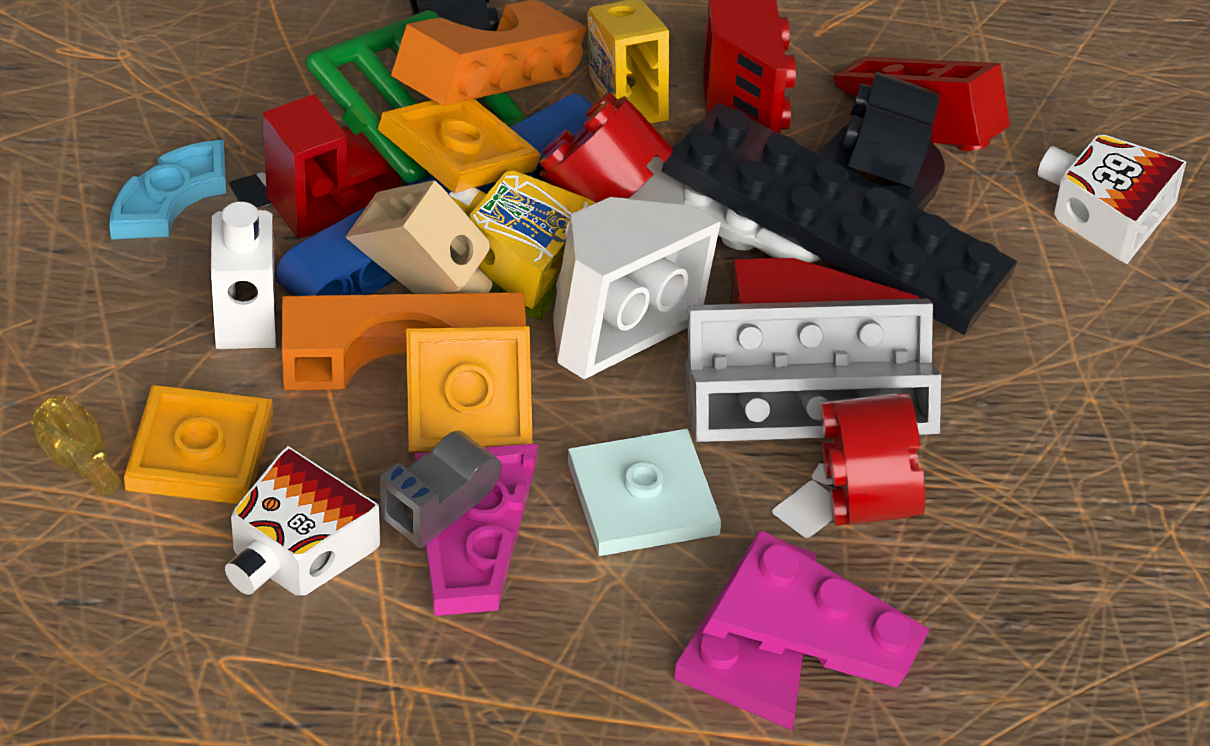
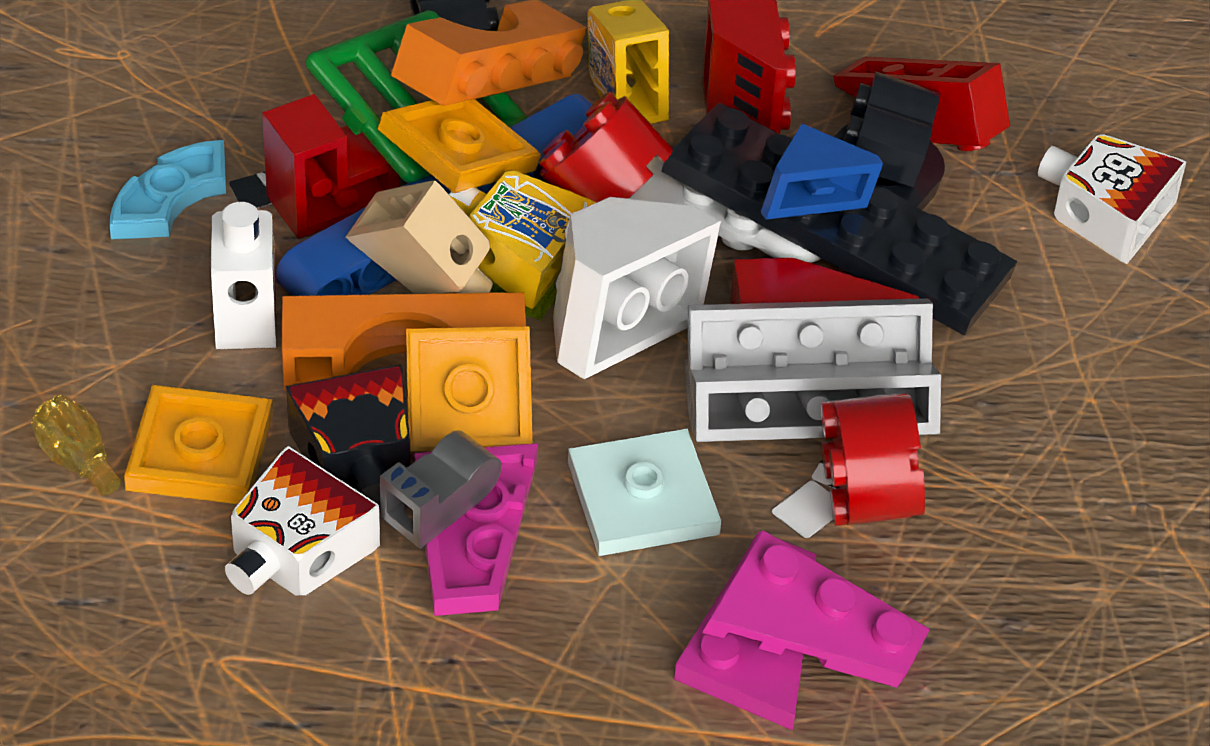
none -> black torso [286,364,410,507]
none -> blue slope [761,124,883,219]

